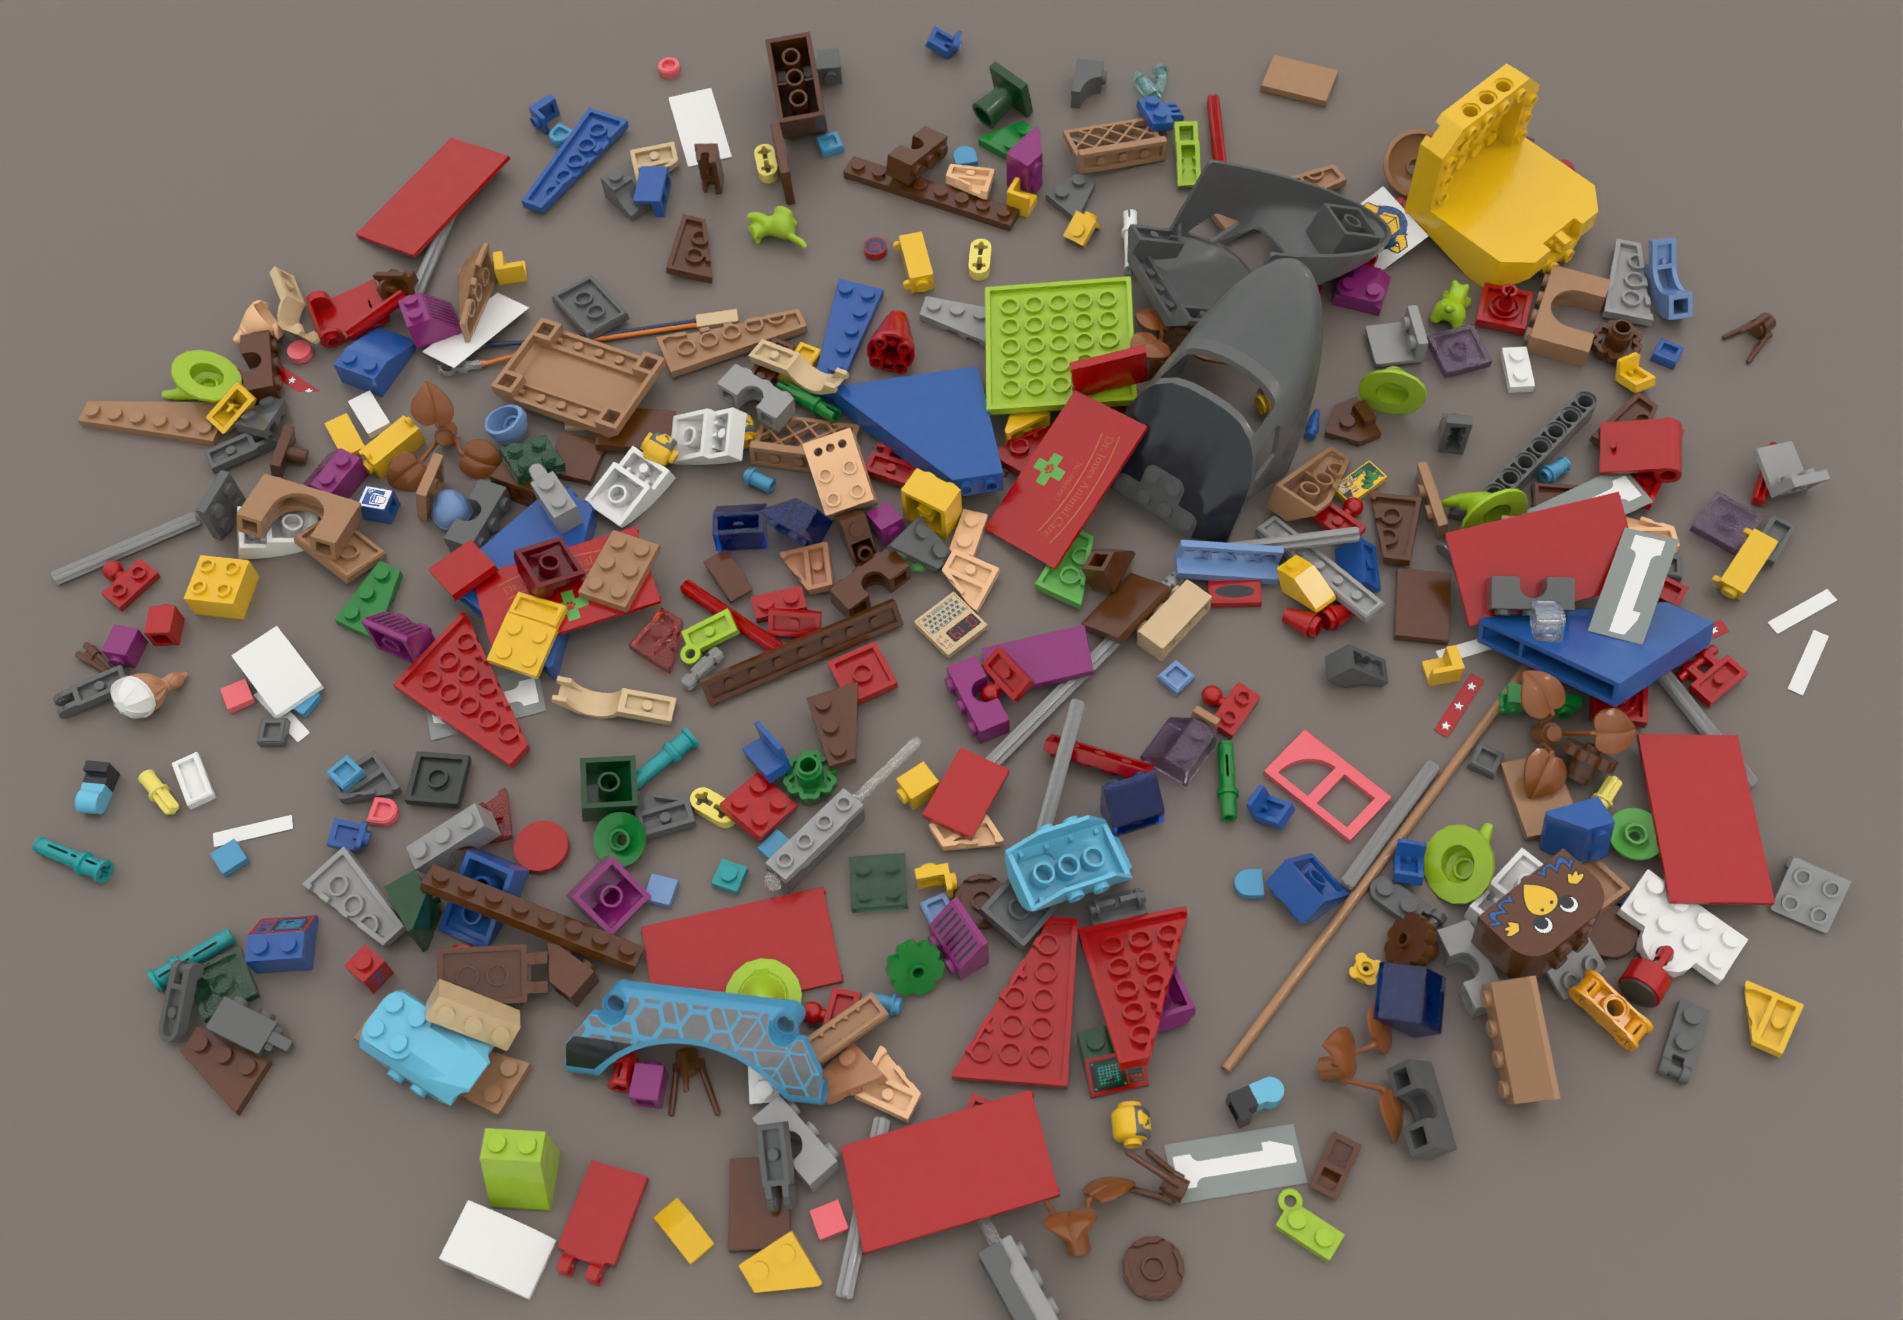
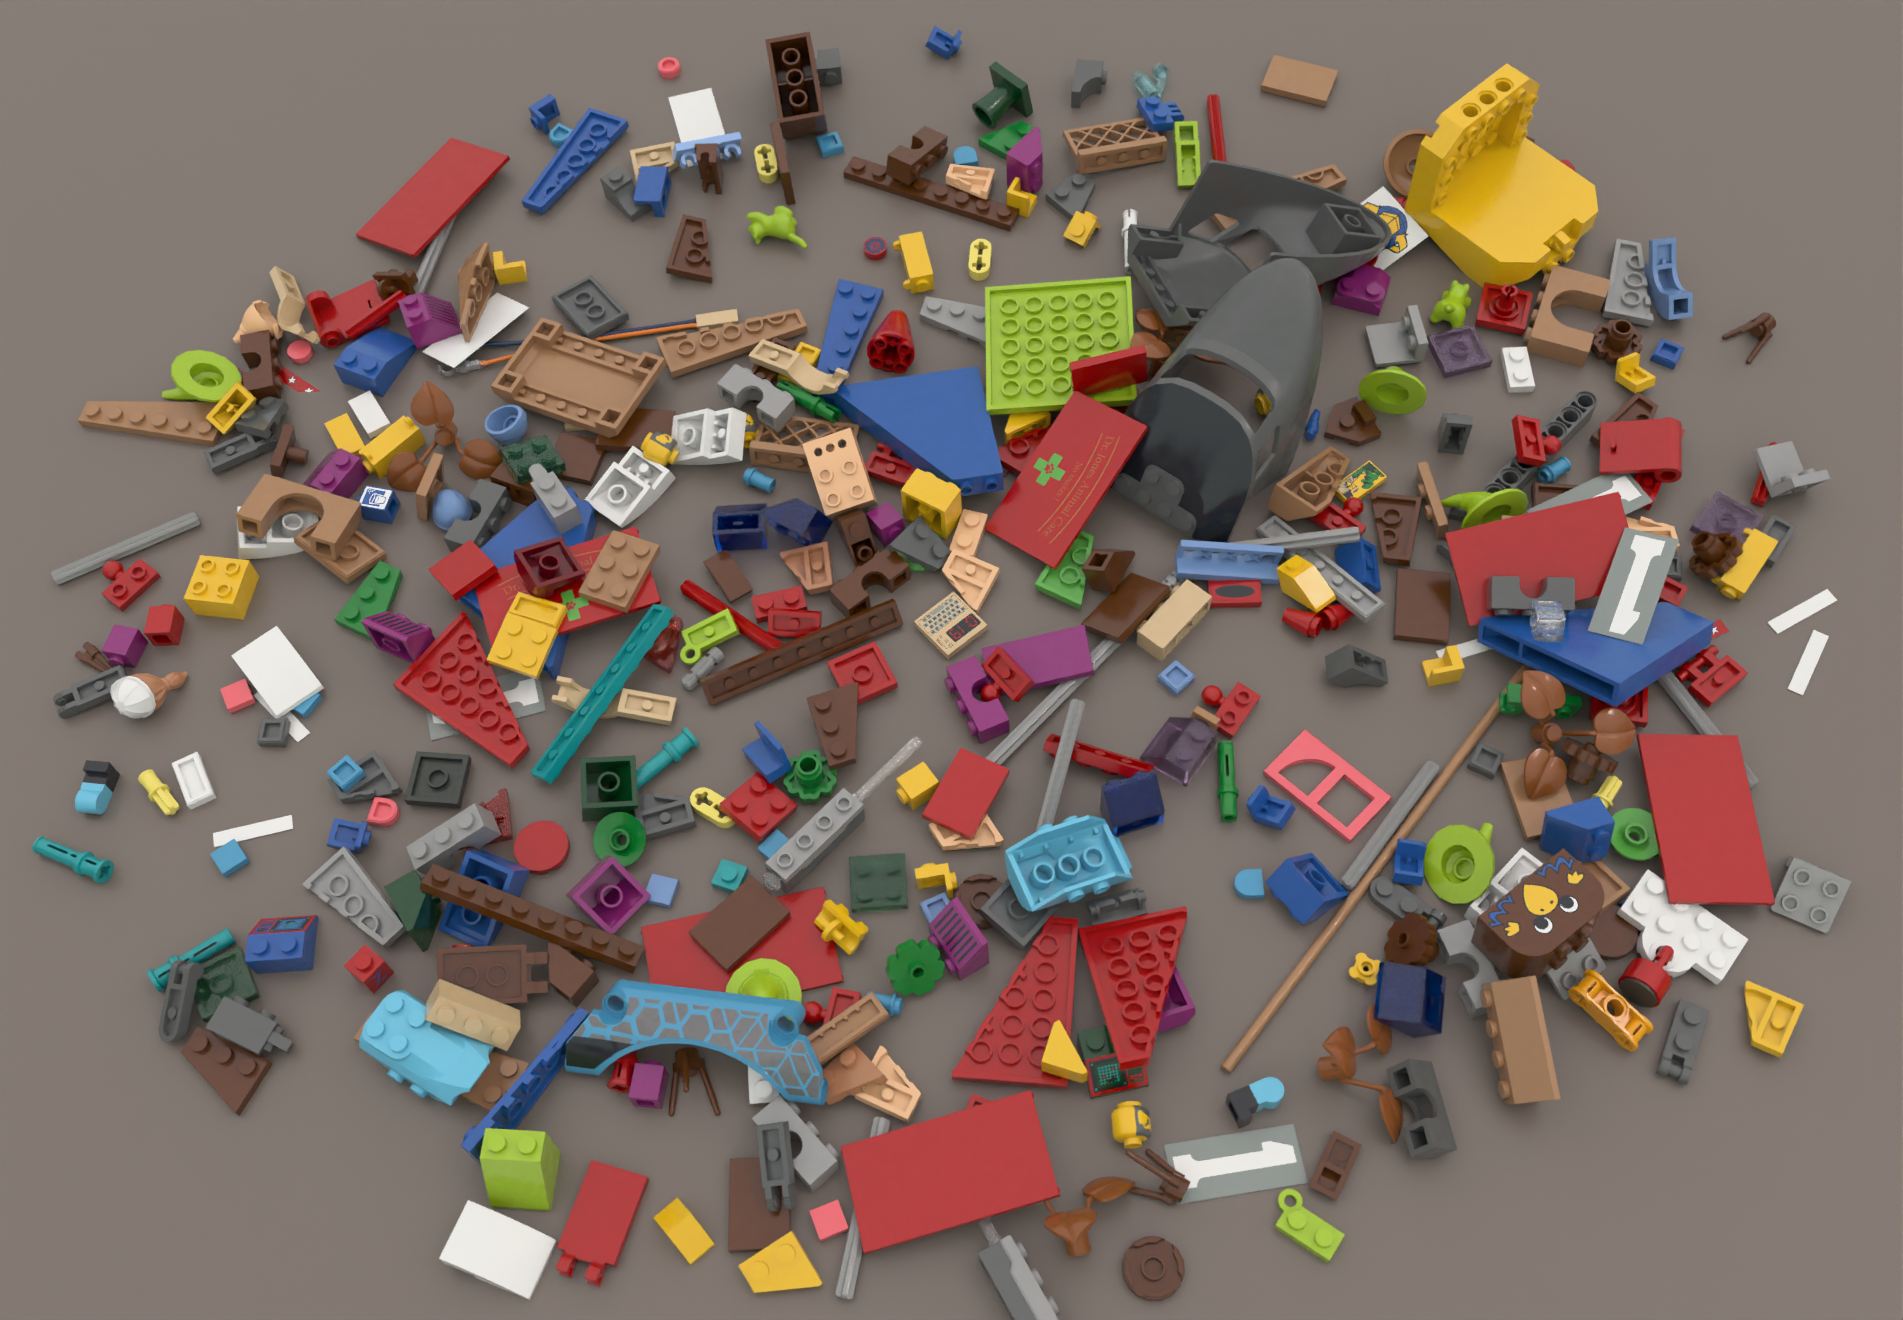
dark grey plate [196,470,246,540] -> none
red sticker [1434,673,1485,738] -> none
none -> blue wing [461,1007,590,1165]
none -> teal plate [530,604,675,784]
none -> light blue plate [672,132,742,169]
none -> reddish brown tile [689,875,791,973]
none -> yellow hips [814,899,868,955]
none -> yellow slope [1041,1020,1088,1083]
none -> red plate [1511,414,1561,467]
none -> reddish brown plant [1689,531,1743,580]

